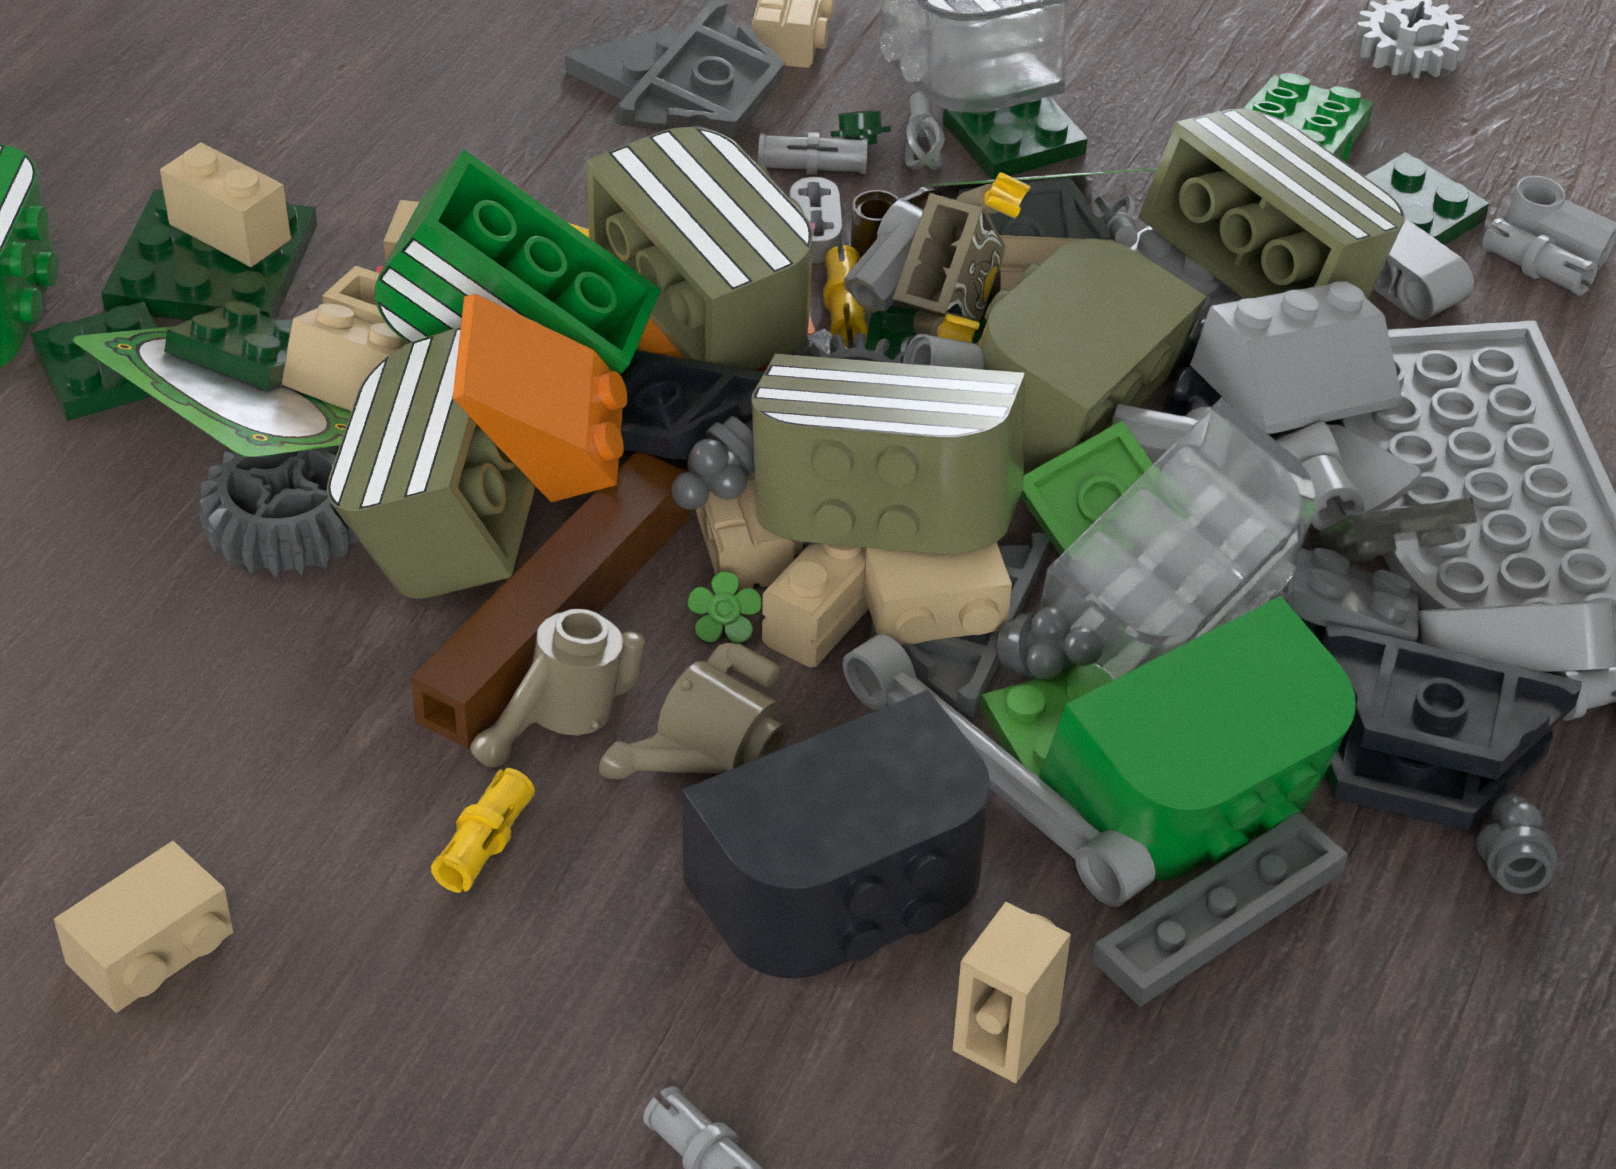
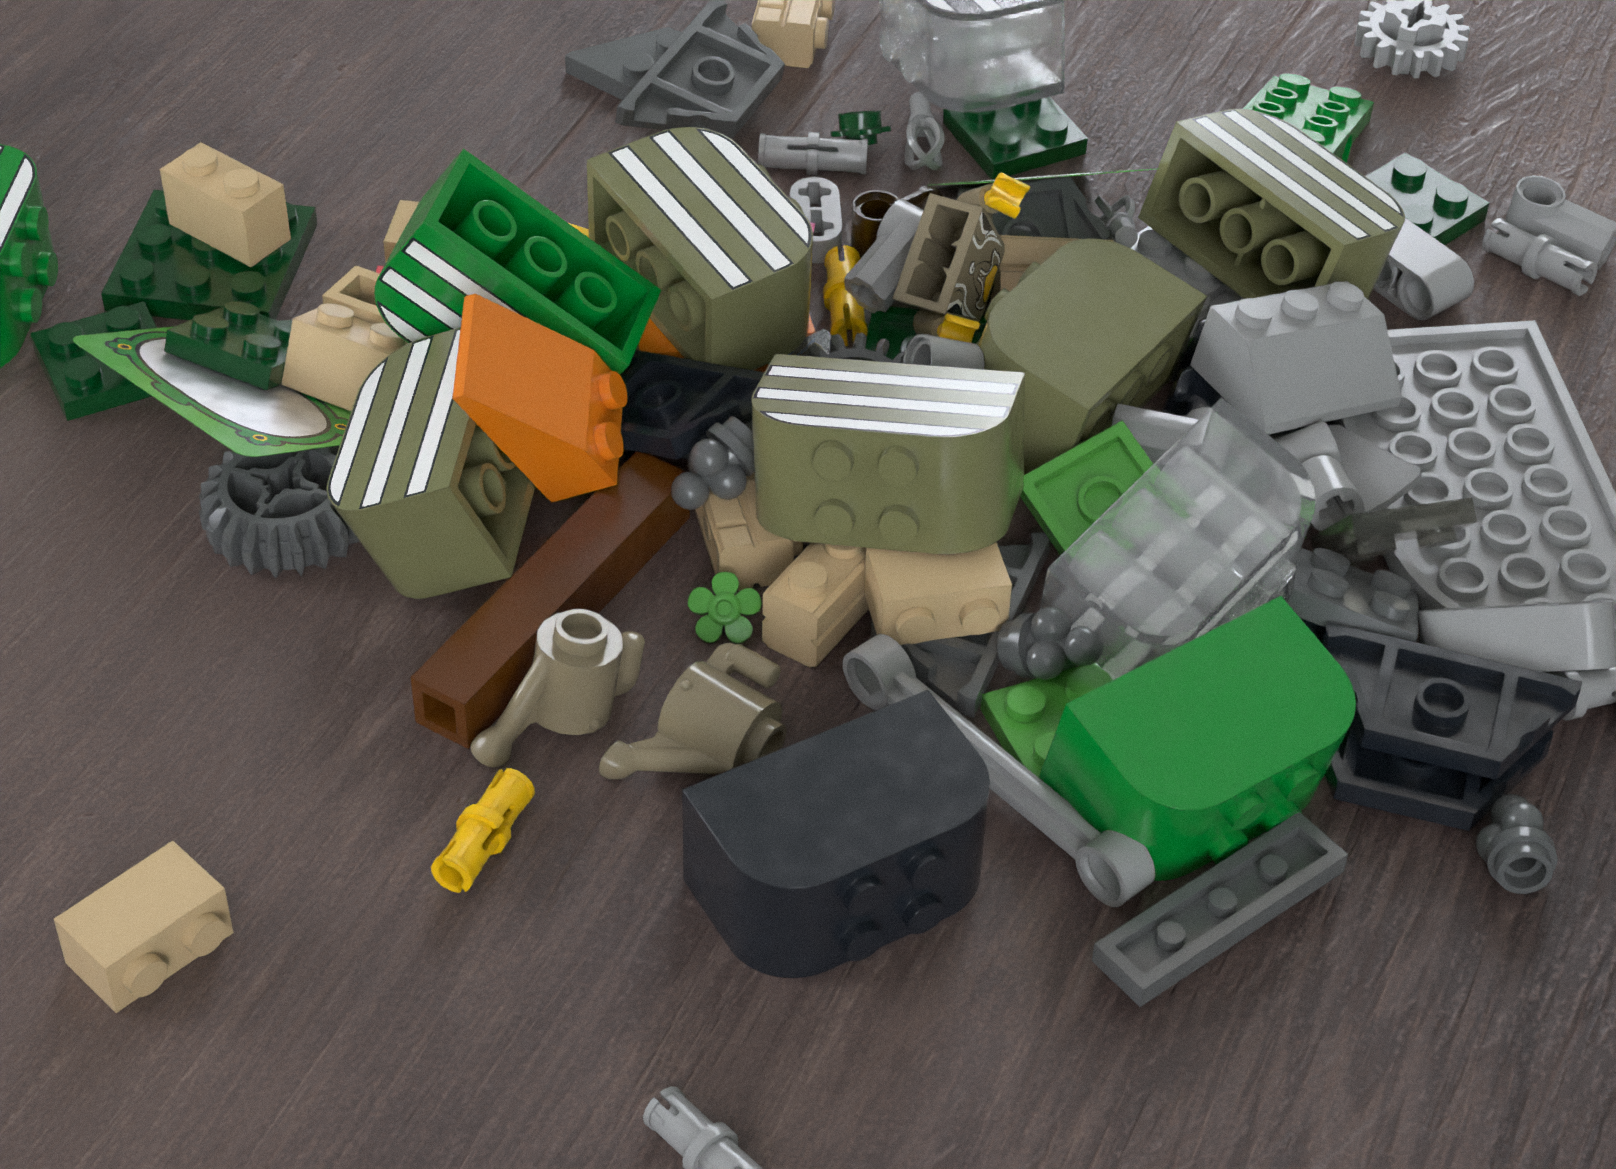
tan brick [952,902,1071,1083] -> none

